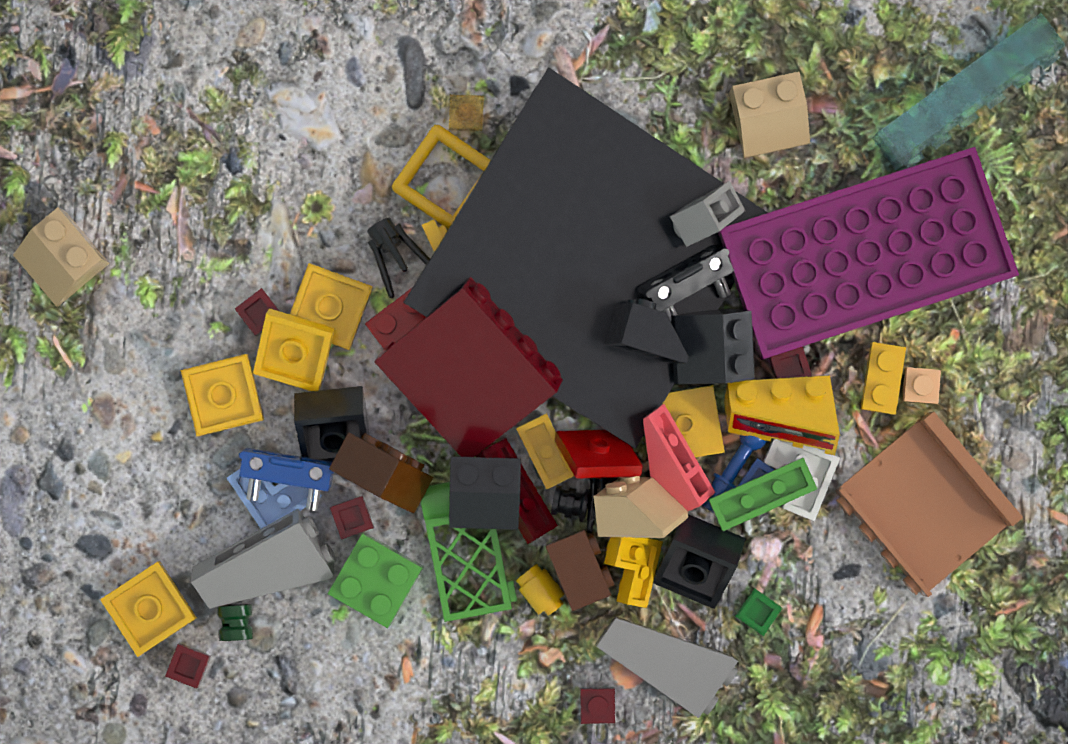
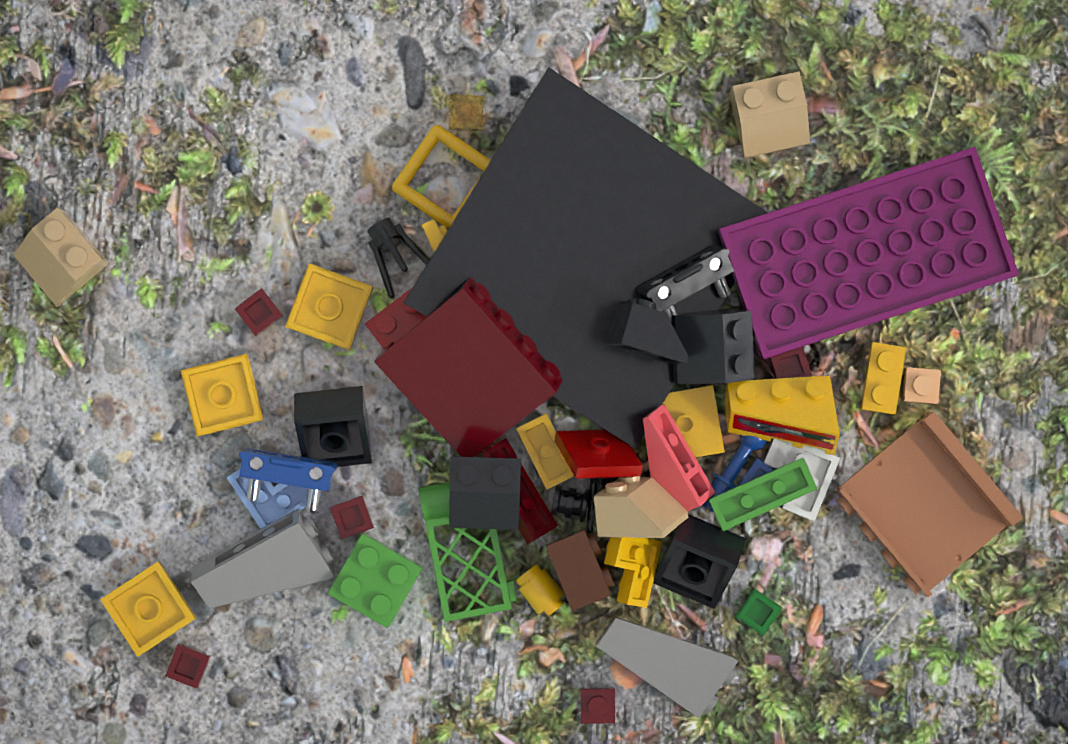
dark green wheel [217,604,253,641] -> none
yellow plate [253,309,335,391] -> none
reddish brown brick [329,433,434,514] -> none
light grey slope [670,181,746,247] -> none
clear light blue brick [872,13,1066,170] -> none

